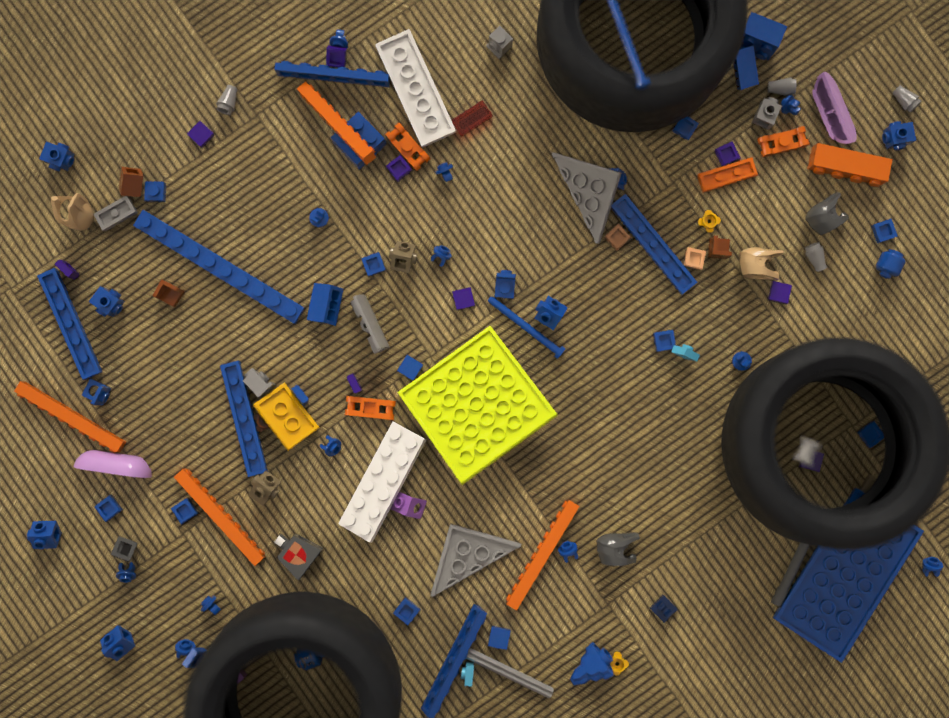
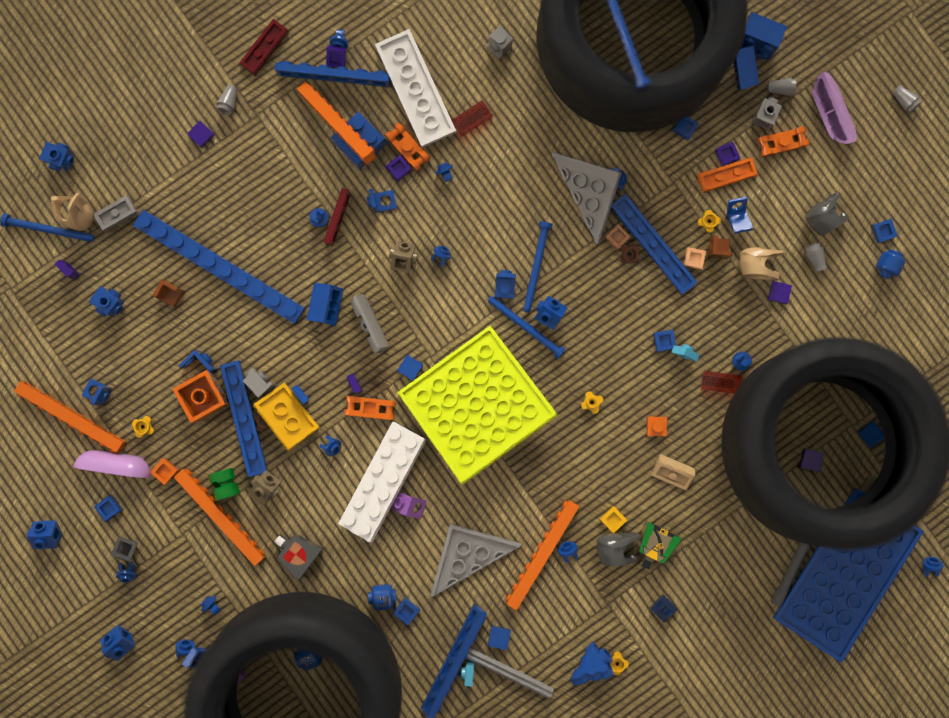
blue plate [37,268,102,380] -> none
dark orange panel [119,167,143,197] -> none
blue plate [144,181,166,202] -> none
blue tile [171,497,199,524] -> none
blue tile [361,252,386,277] -> none
dark purple tile [452,287,475,310] -> none
blue plate [781,95,801,115] -> none
light grey bush [793,438,820,466] -> none
orange brick [807,143,893,187] -> none
blue brick [882,121,916,151] -> none
none -> blue bar [0,214,94,242]
none -> yellow plate [132,416,154,438]
none -> orange plate [150,458,179,485]
none -> orange brick [172,370,230,423]
none -> blue bracket [178,350,217,372]
none -> green wheel [208,468,240,501]
none -> dark red tile [239,19,289,76]
none -> dark red tile [323,188,351,247]
none -> blue bracket [367,189,397,213]
none -> blue head [368,584,396,611]
none -> blue bar [523,221,553,312]
none -> yellow plate [581,391,603,414]
none -> yellow tile [600,506,627,533]
none -> reddish brown plate [620,245,639,264]
none -> torso [636,520,682,570]
none -> orange plate [646,417,667,436]
none -> tan slope [651,454,695,491]
none -> clear red tile [700,370,742,394]
none -> blue bracket [726,196,753,234]

